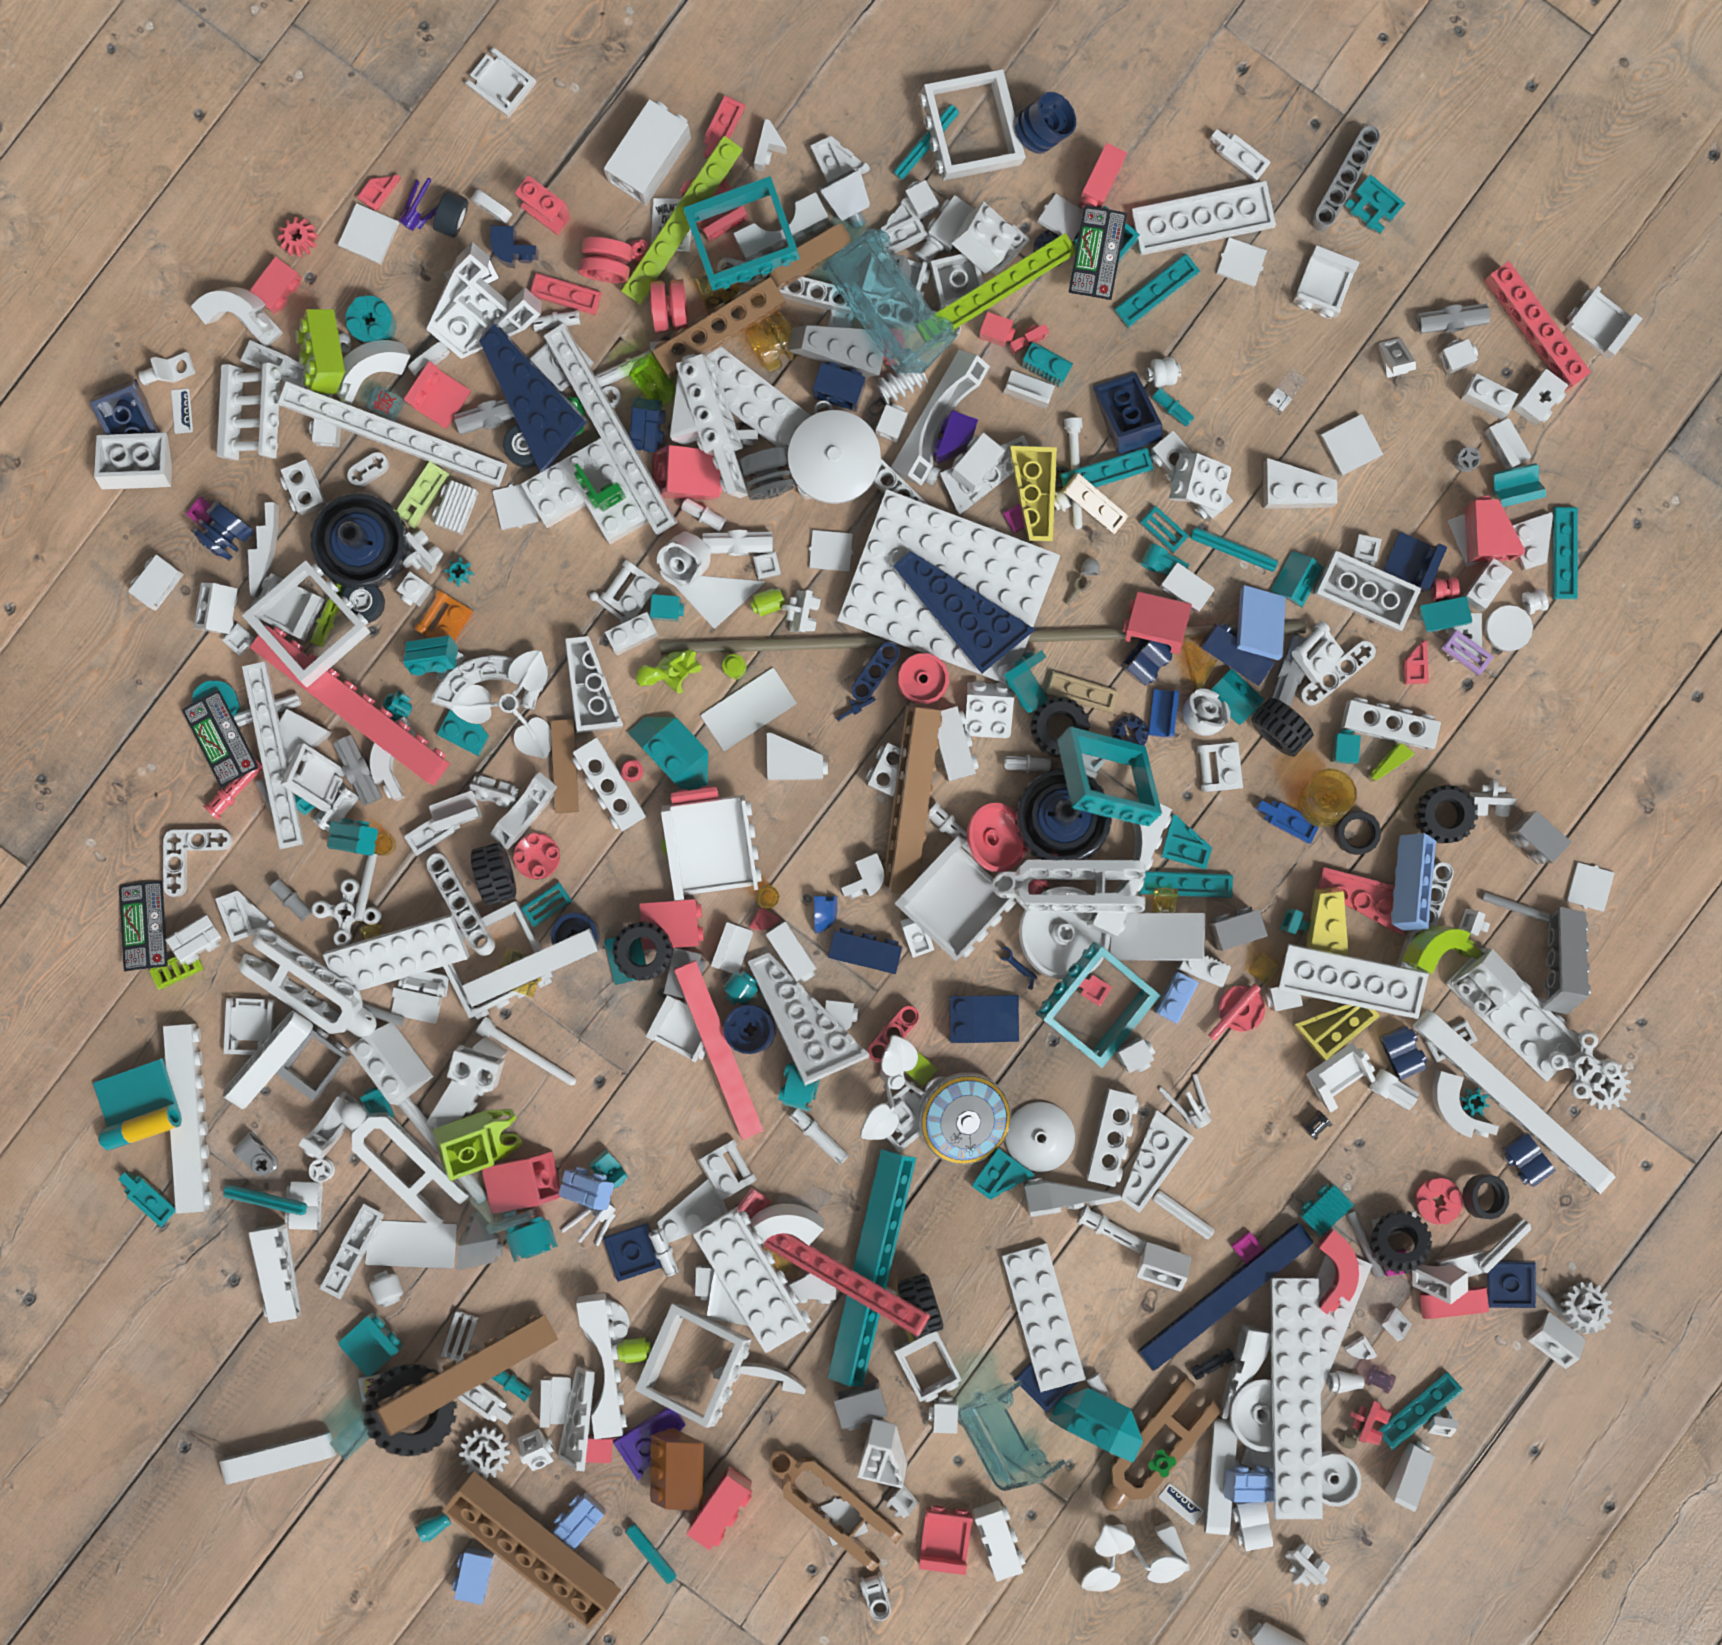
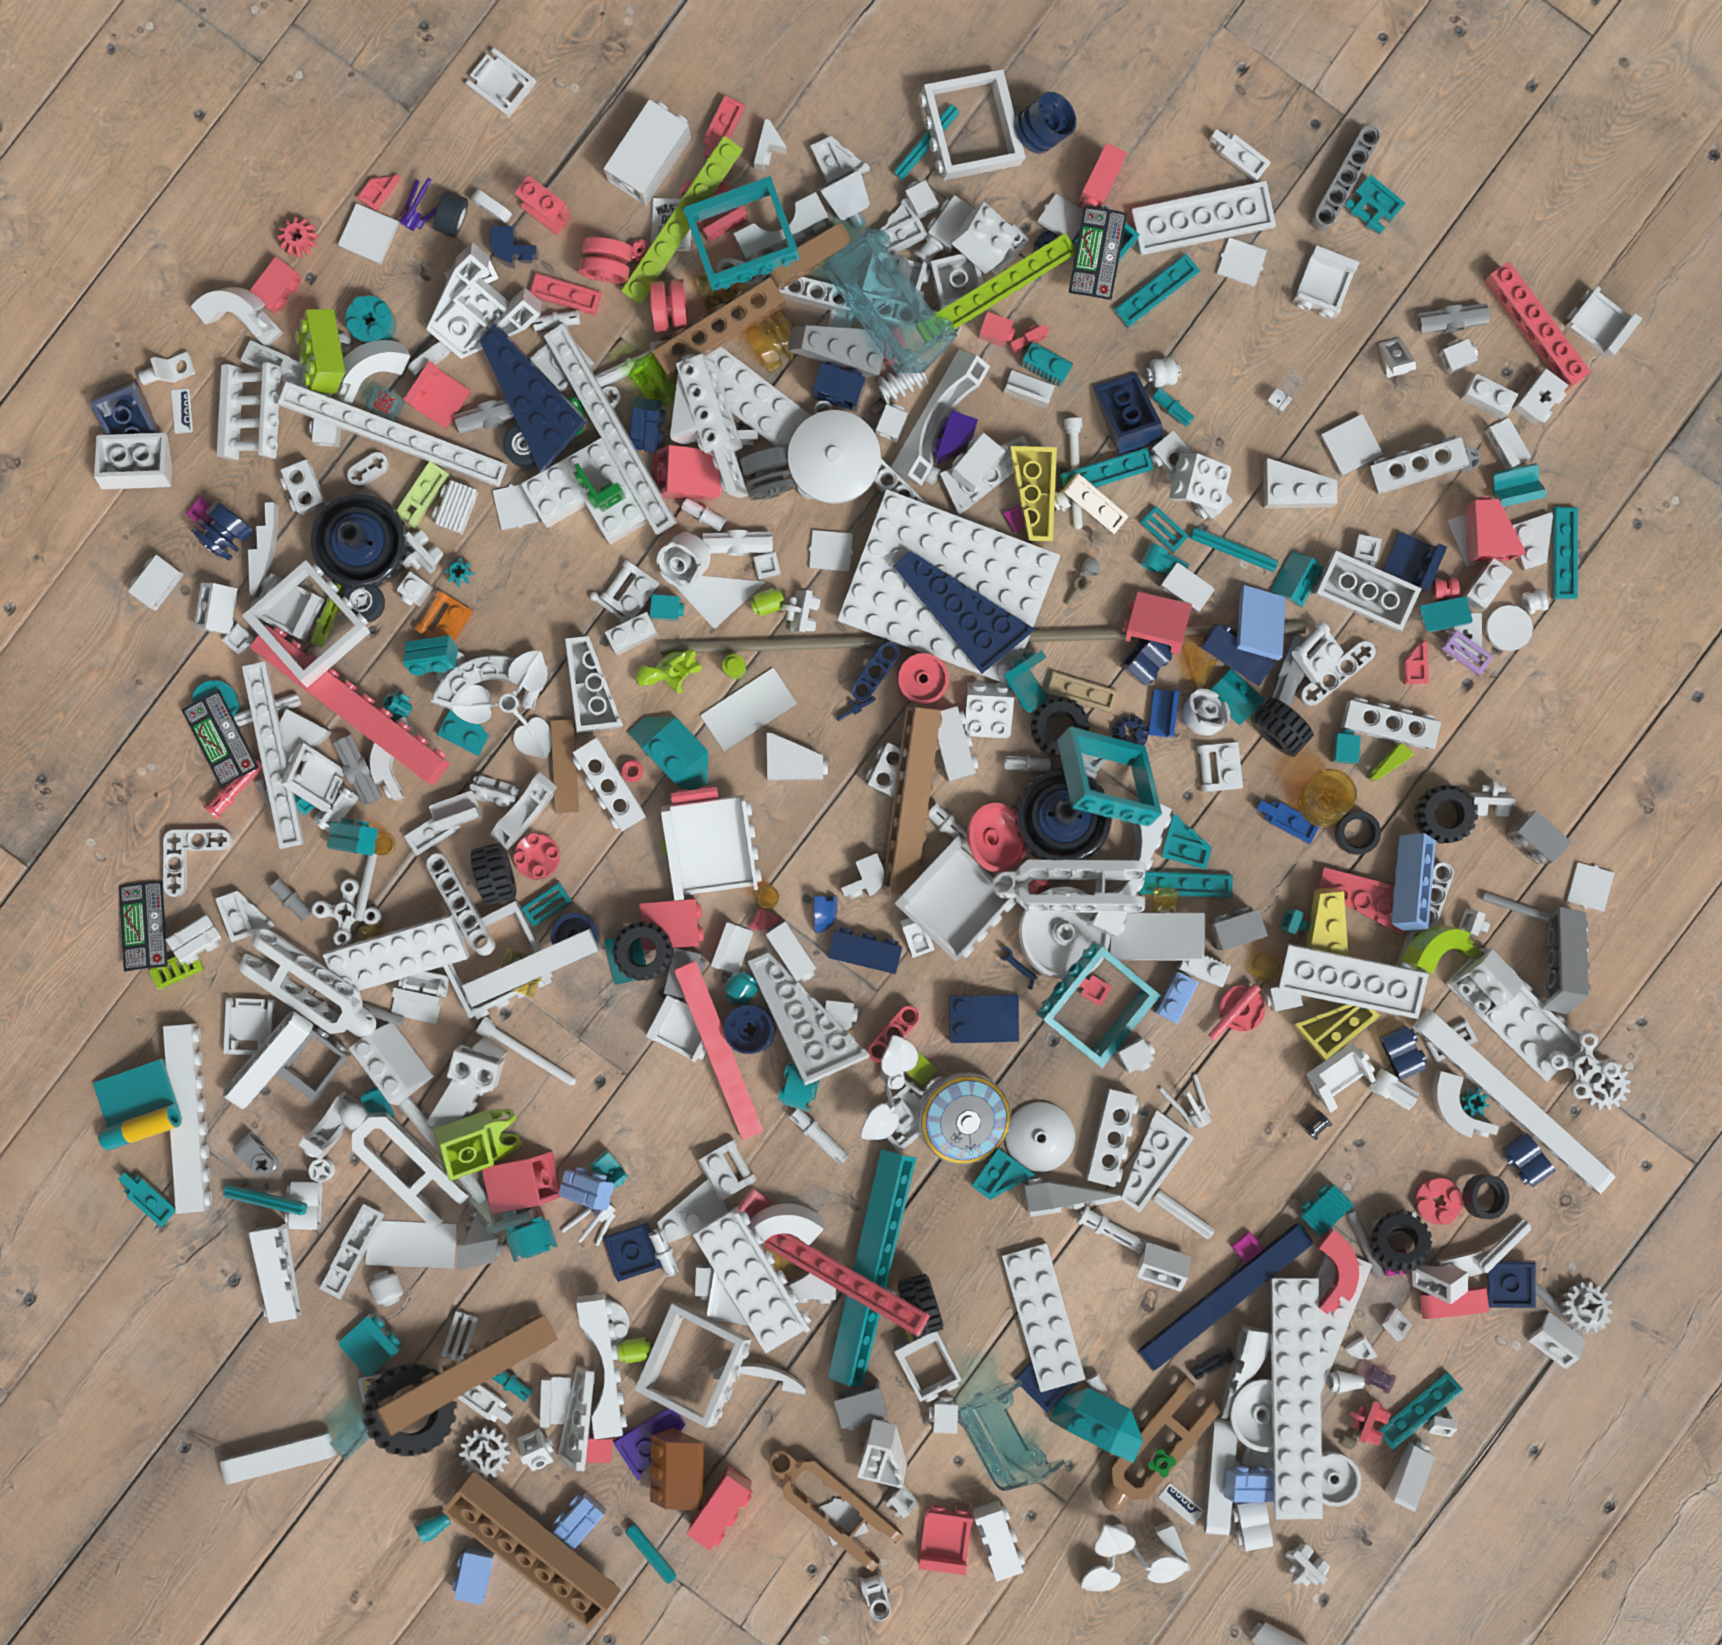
none -> white brick [1370,435,1469,494]

